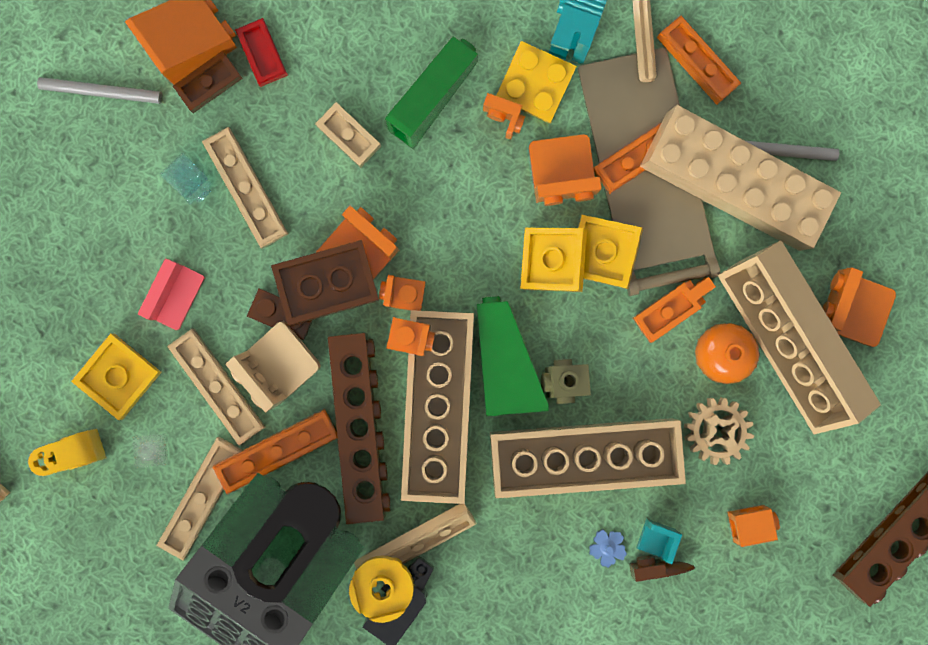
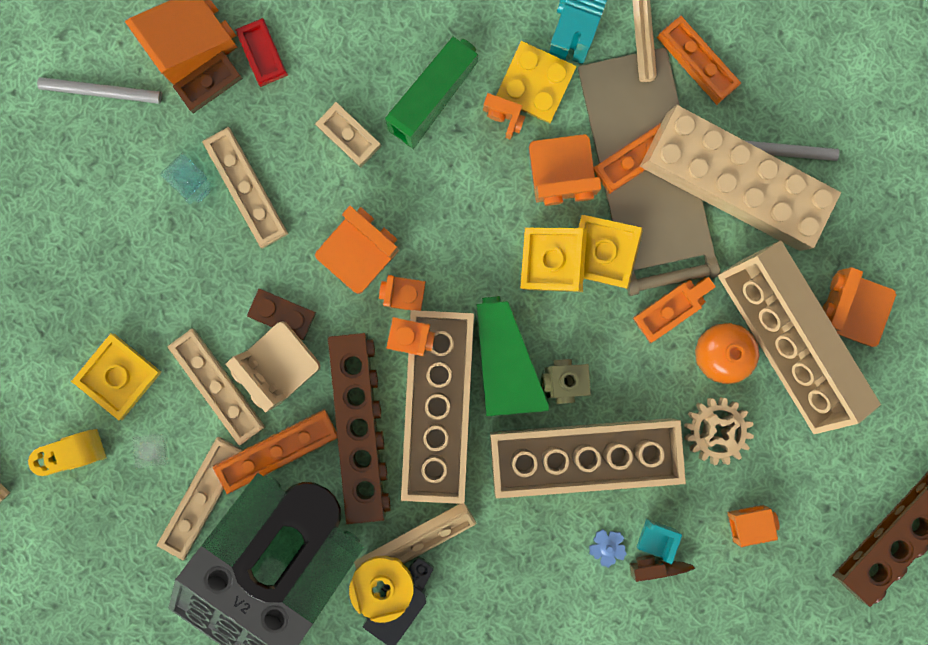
coral panel [138,258,205,330] -> none
reddish brown plate [271,240,379,326] -> none

